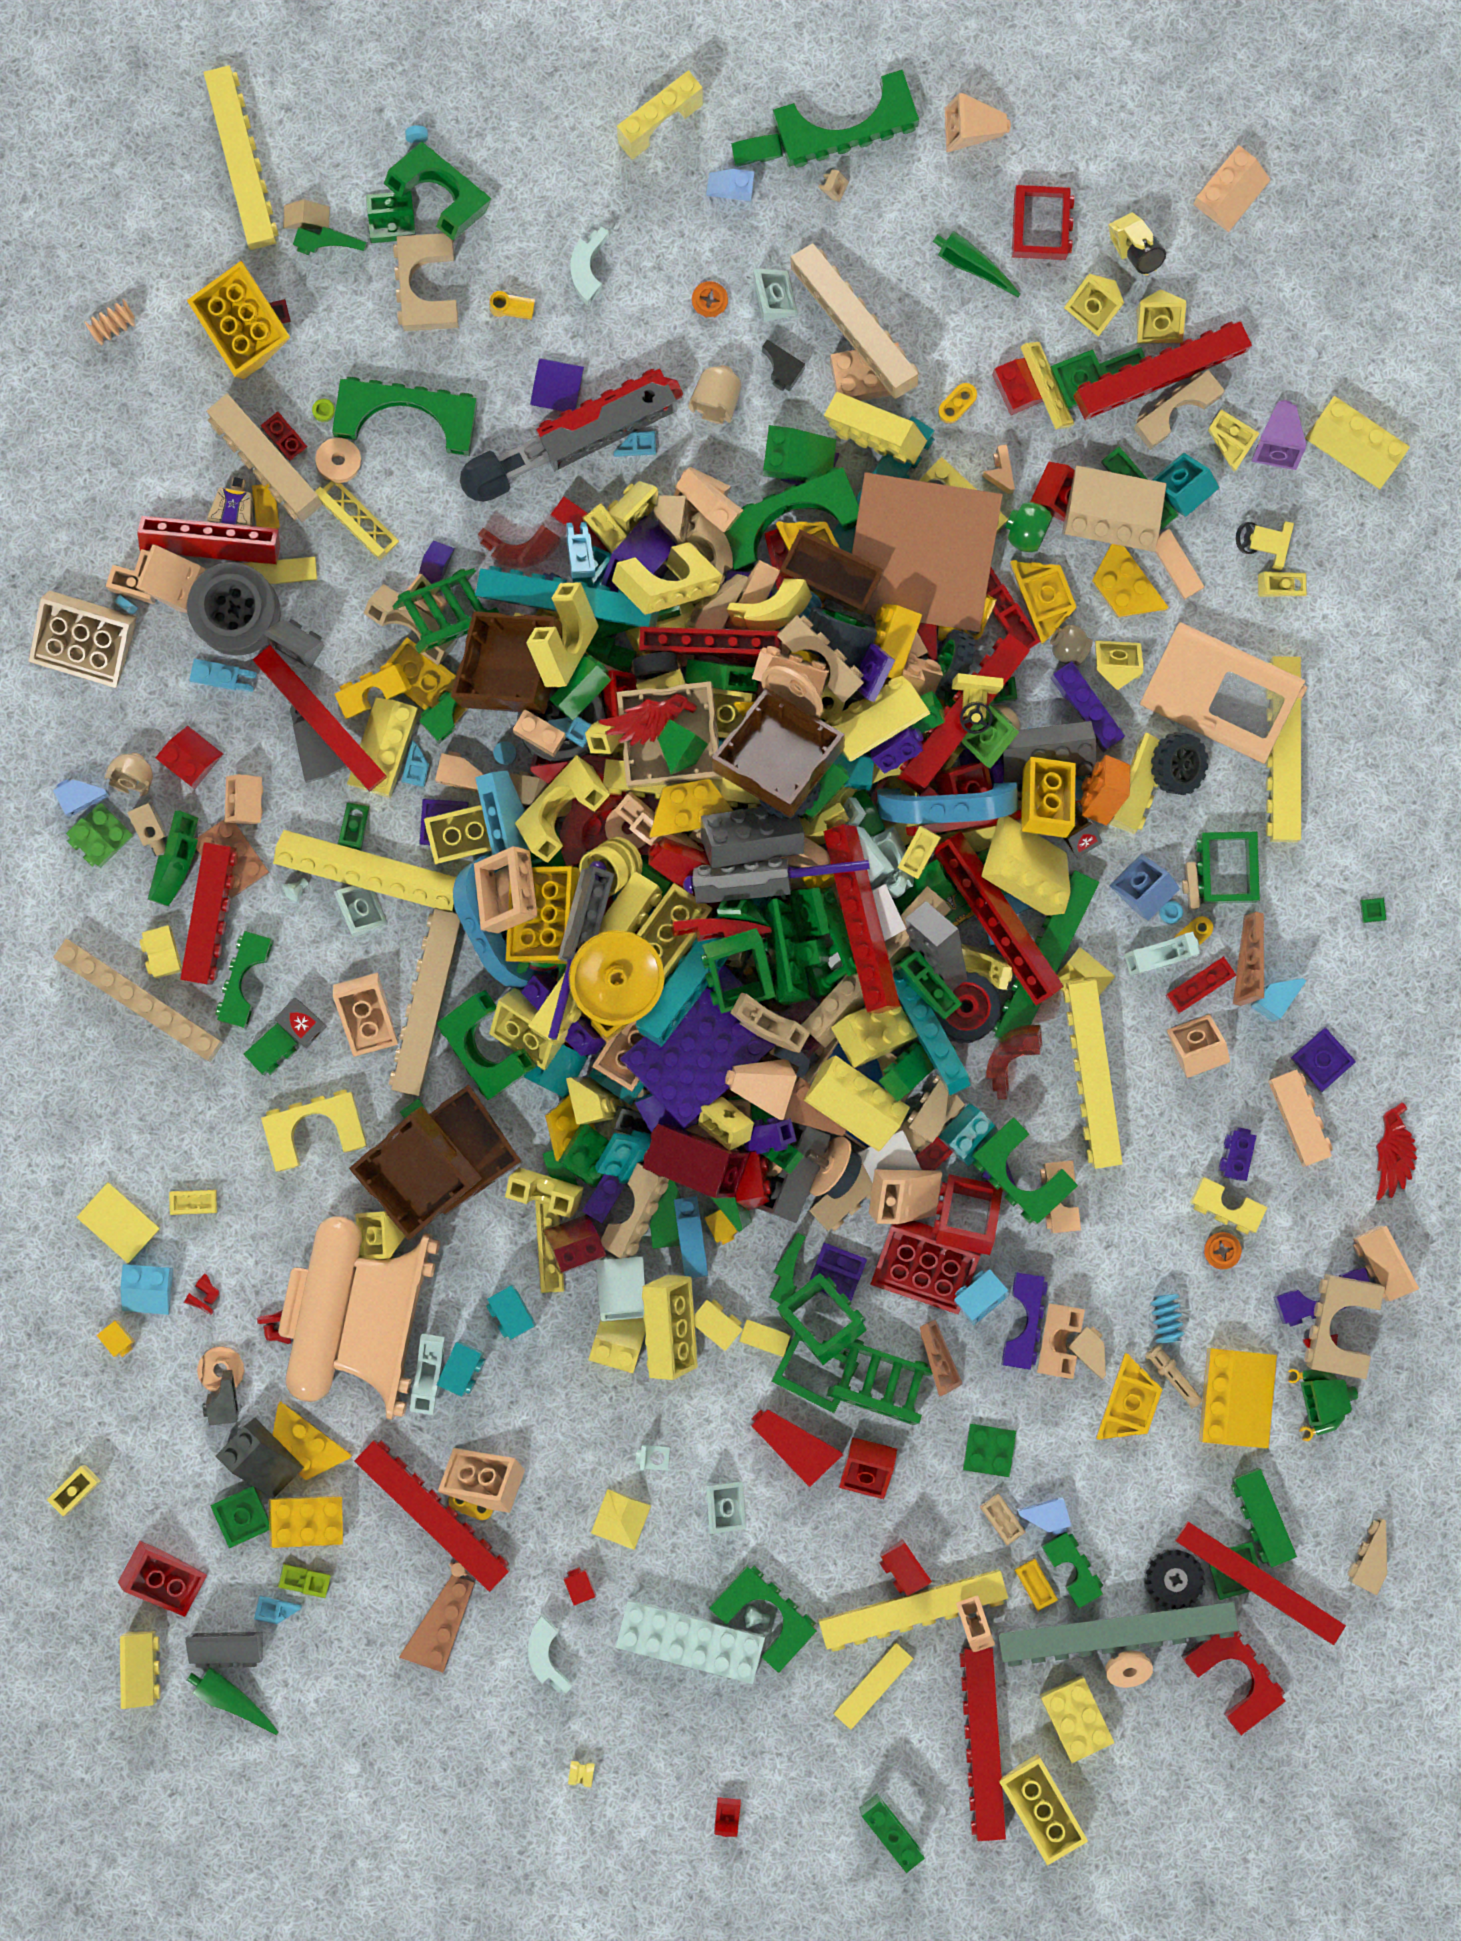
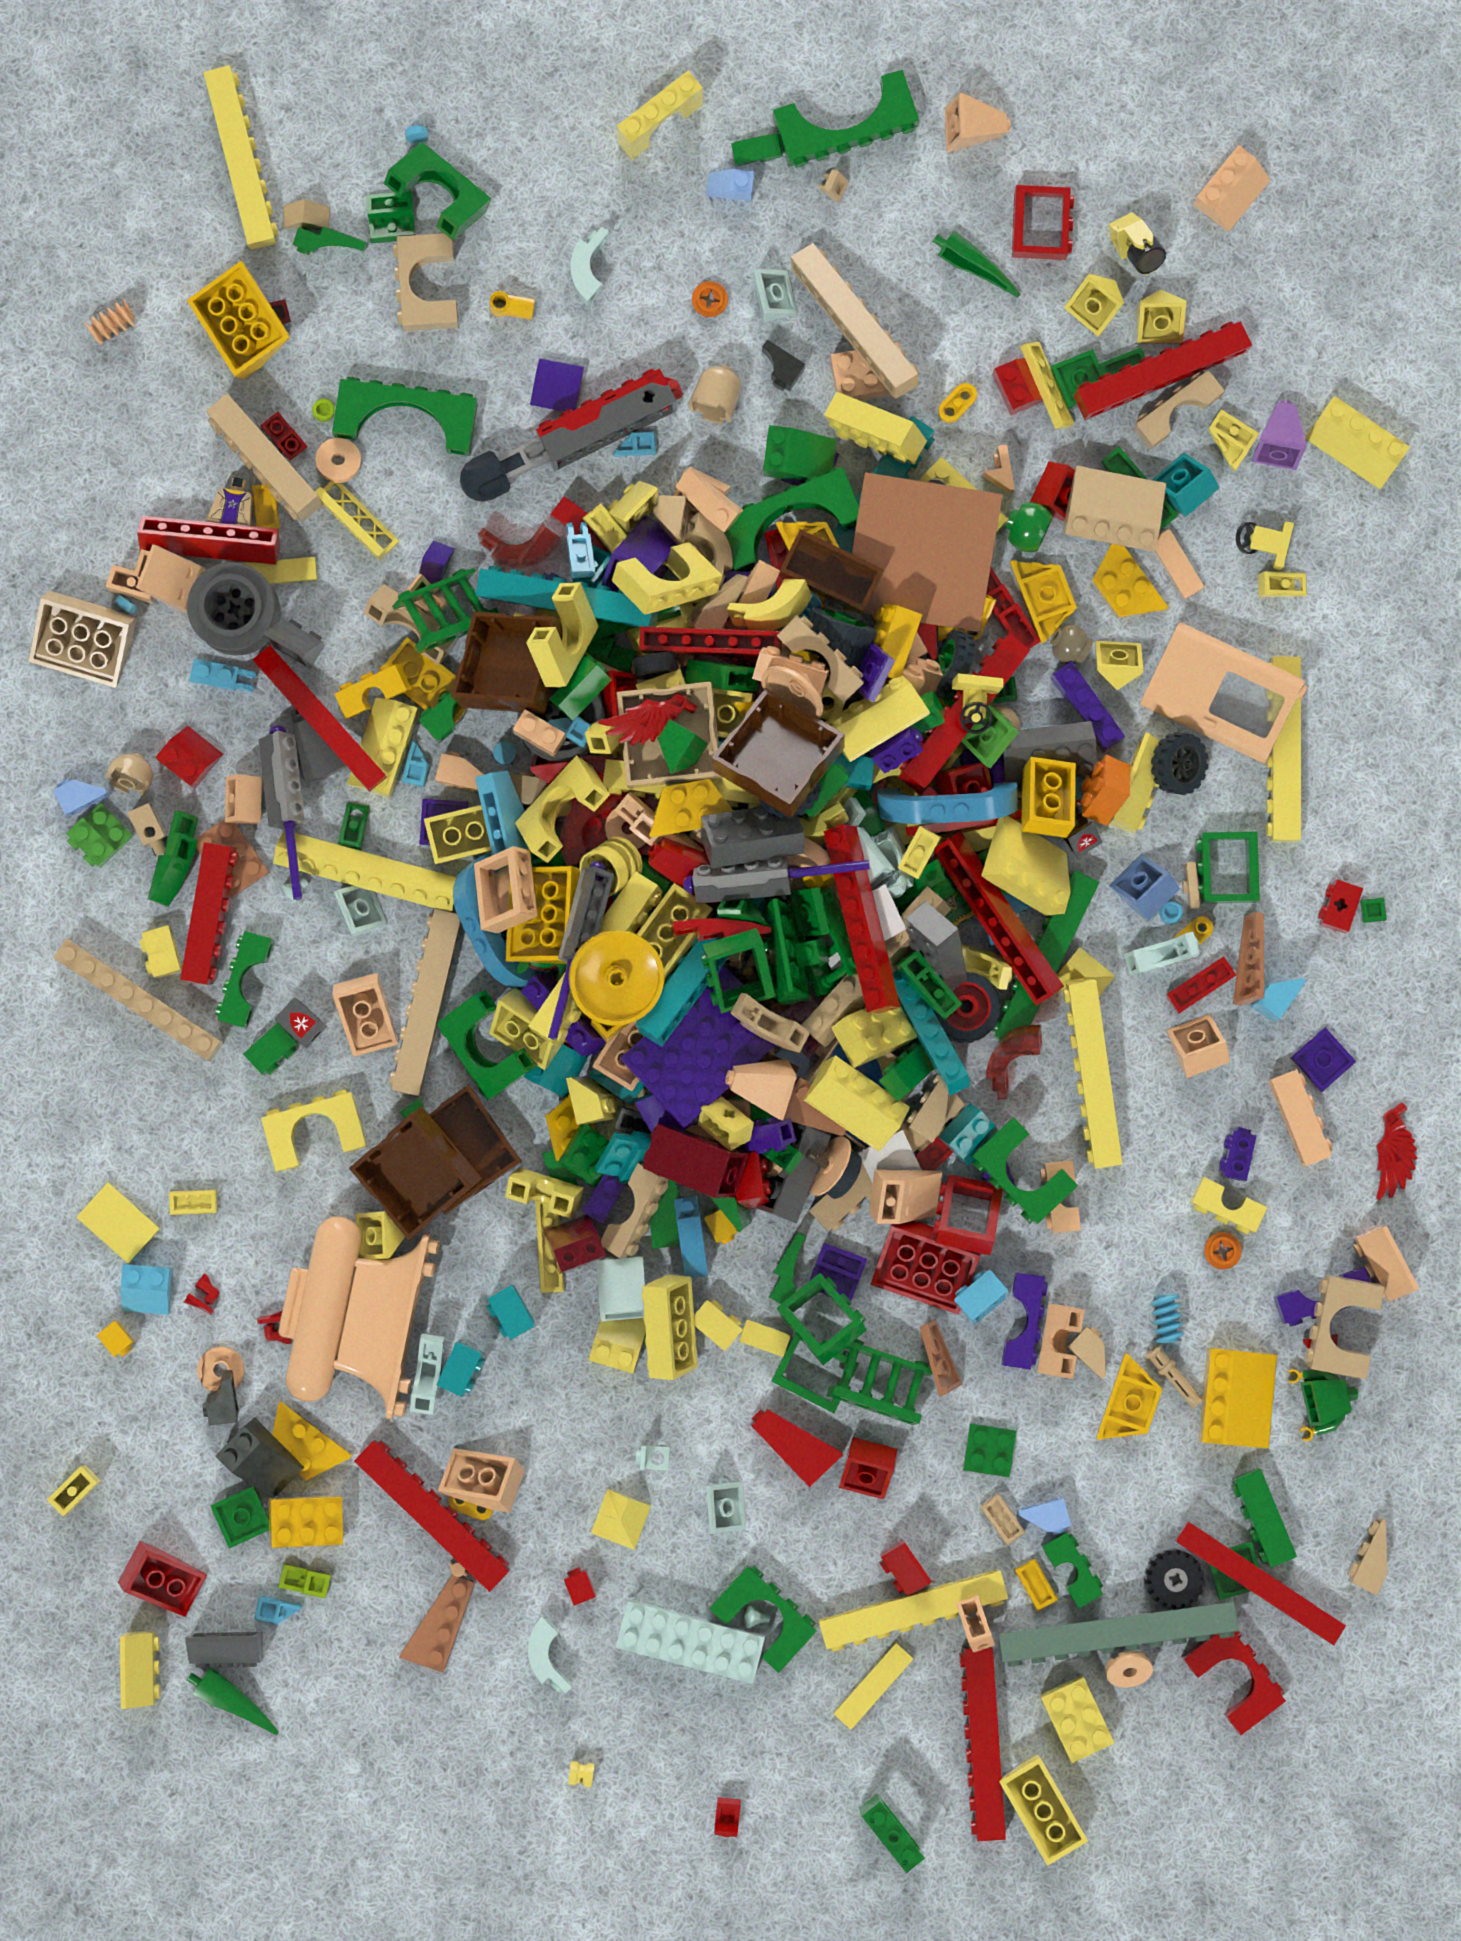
none -> piece [259,725,305,900]
none -> red brick [1317,879,1363,934]

